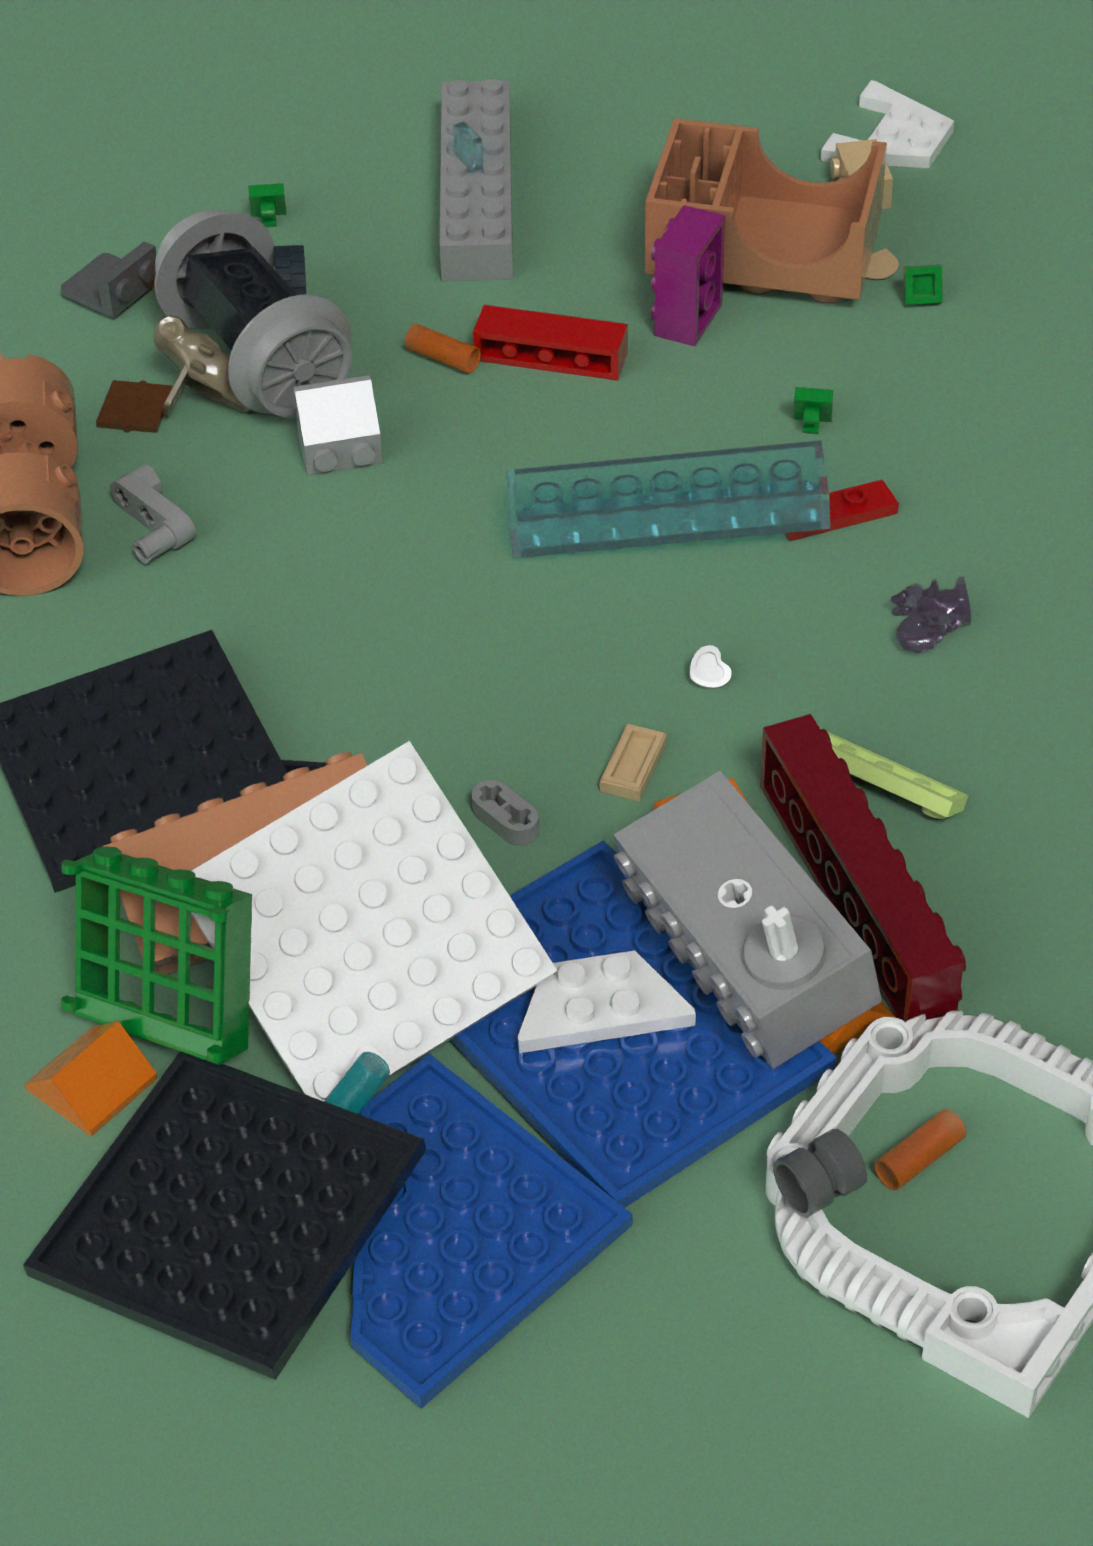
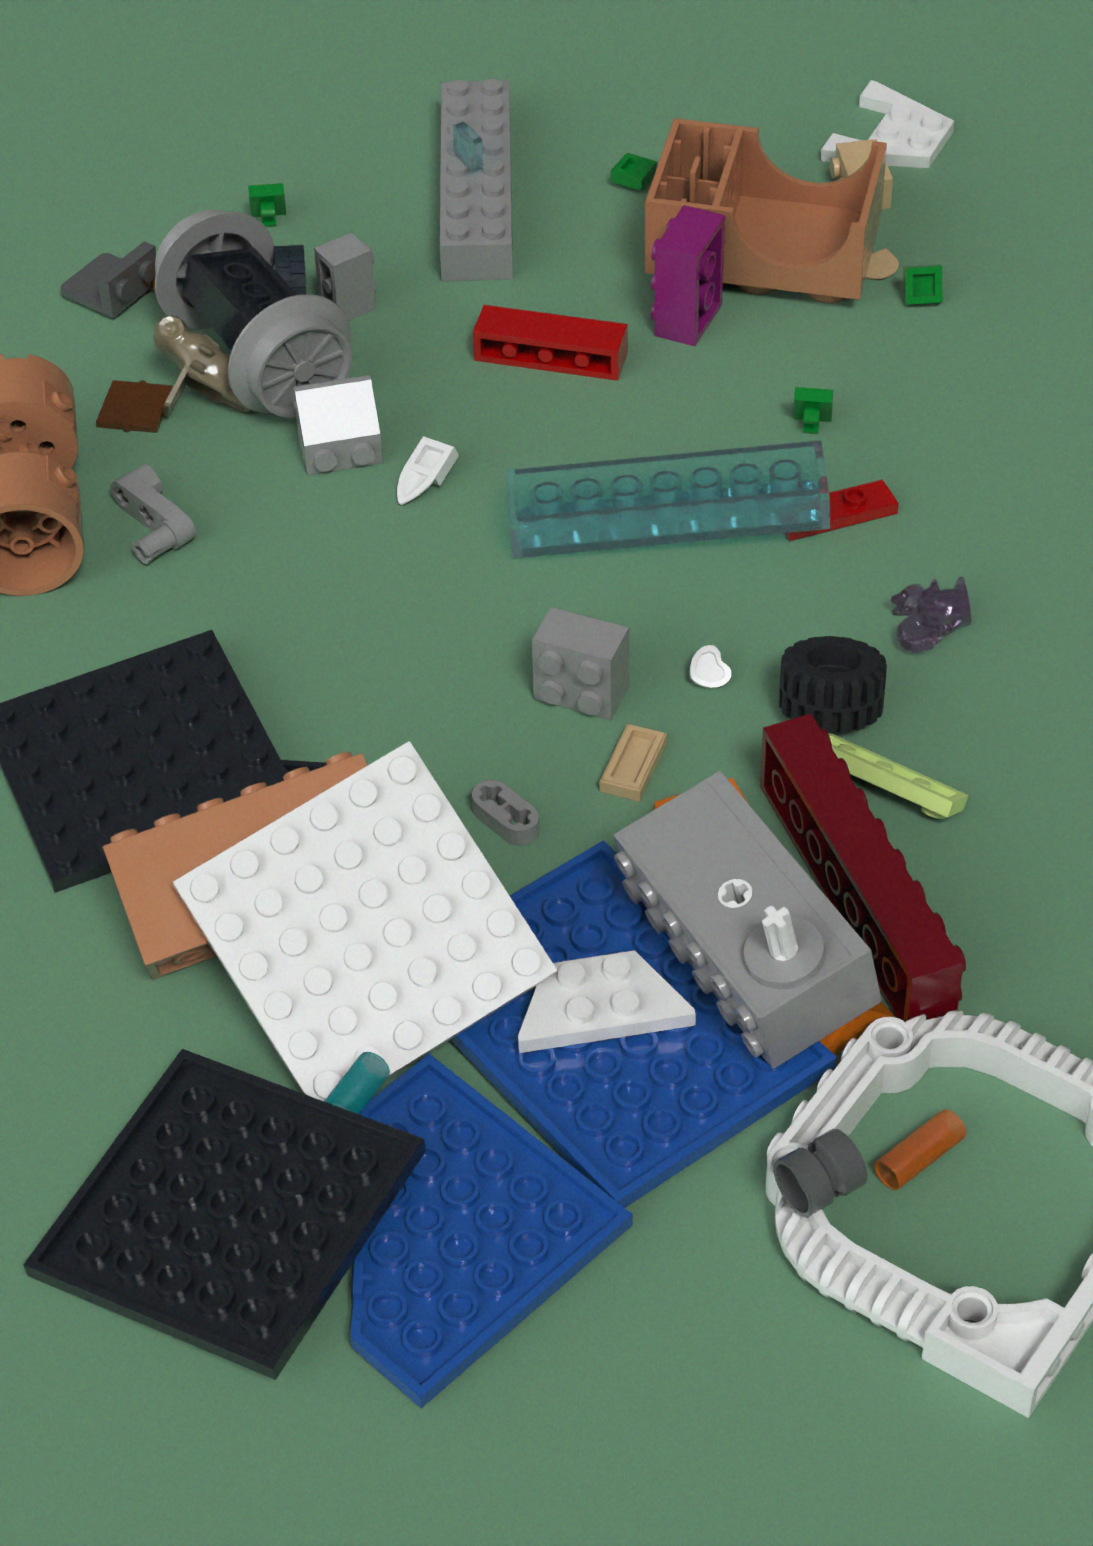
orange slope [25,1021,158,1137] -> none
green window [61,846,252,1065] -> none
orange piece [405,324,480,374] -> none
none -> light grey brick [314,233,377,321]
none -> white plate [397,436,459,505]
none -> light grey brick [532,607,629,720]
none -> green plate [611,153,658,191]
none -> black tyre [779,636,887,733]

